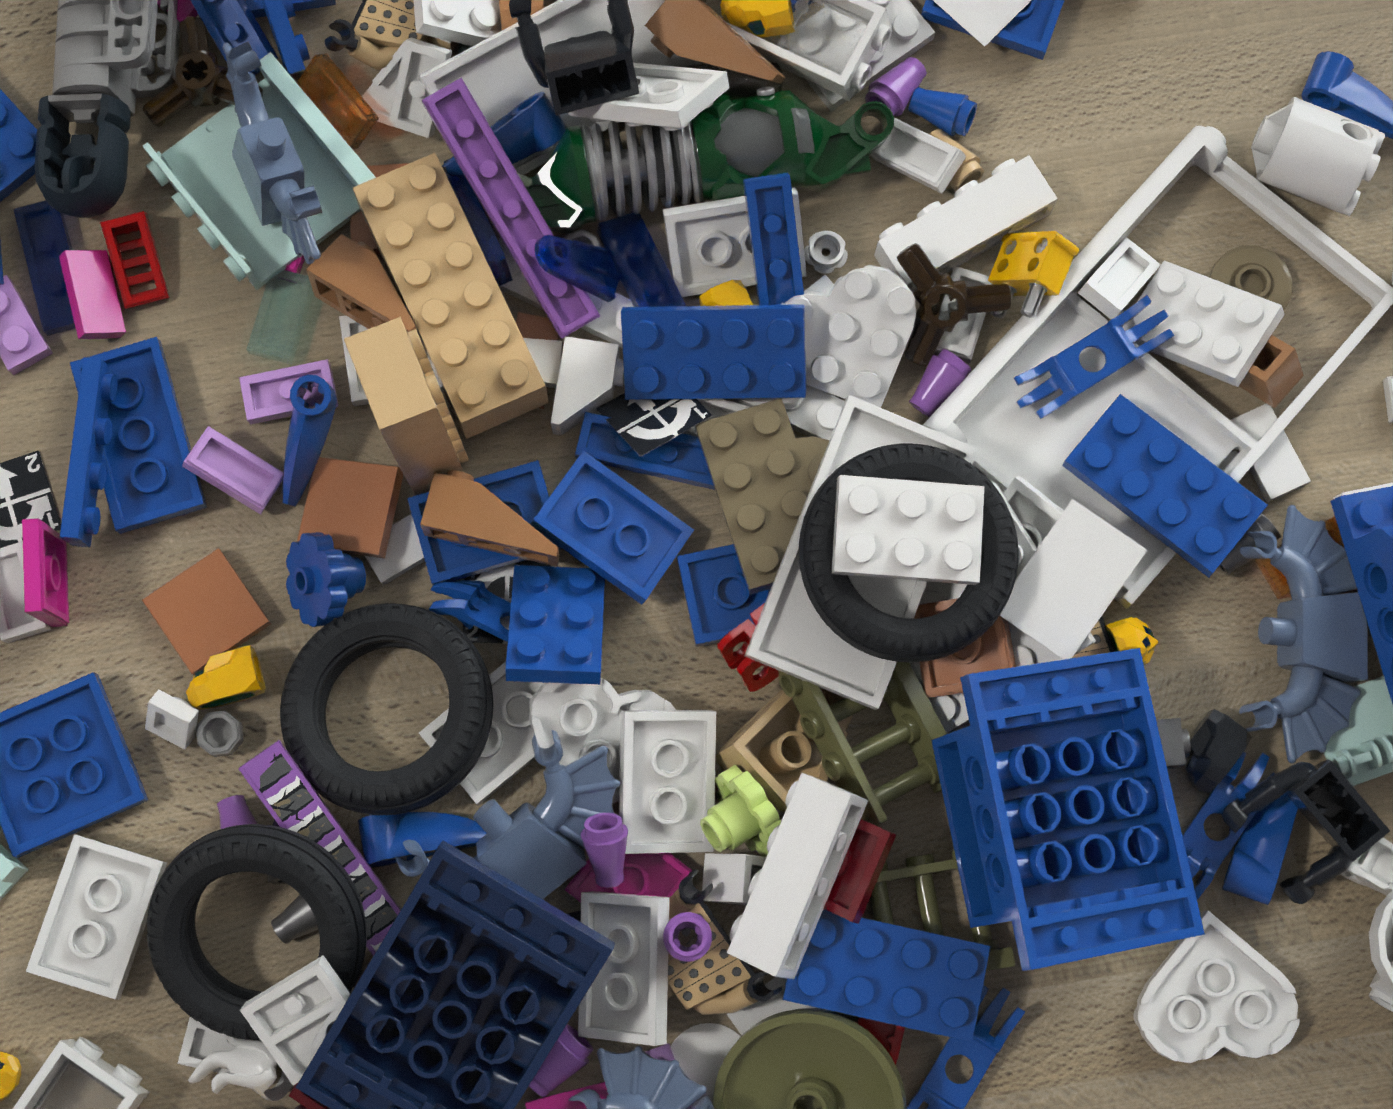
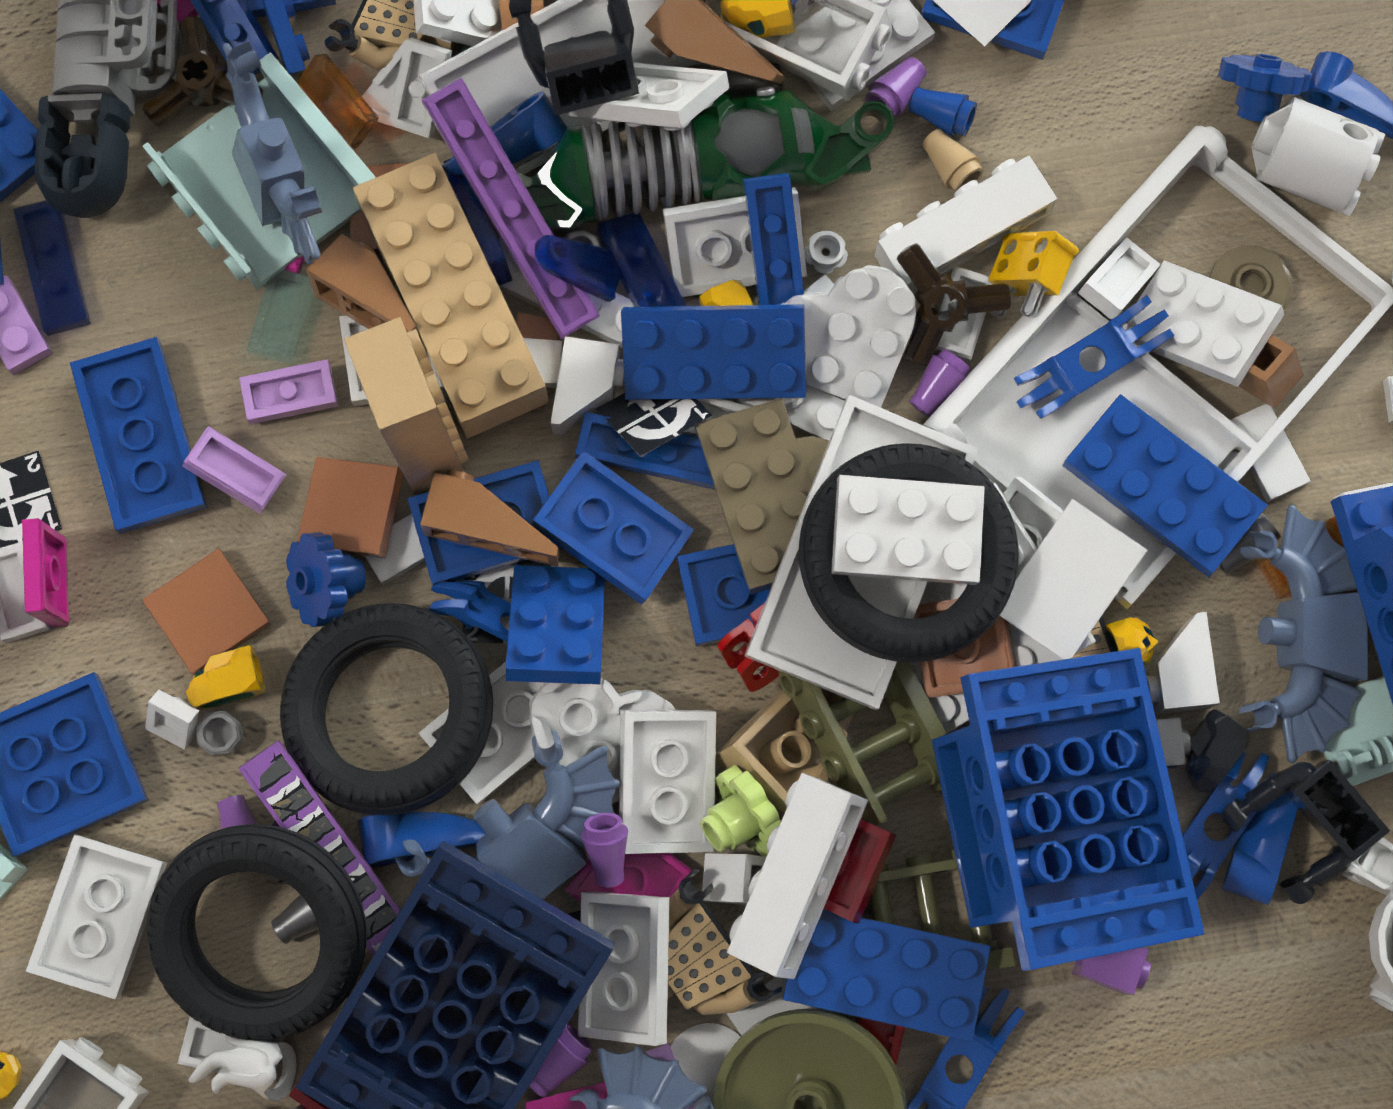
tile [59,250,126,339] -> none
blue plate [60,357,118,547] -> none
red slope [100,211,170,309] -> none
white wing [240,955,351,1085] -> none
blue piece [283,375,337,507] -> none
medium lavender cone [663,912,712,962] -> none
white tile [870,117,966,194] -> none
white plate [1134,910,1300,1063] -> none
none -> medium lavender brick [1071,947,1151,995]
none -> white slope [1146,612,1220,714]
none -> blue plant [1218,54,1312,122]

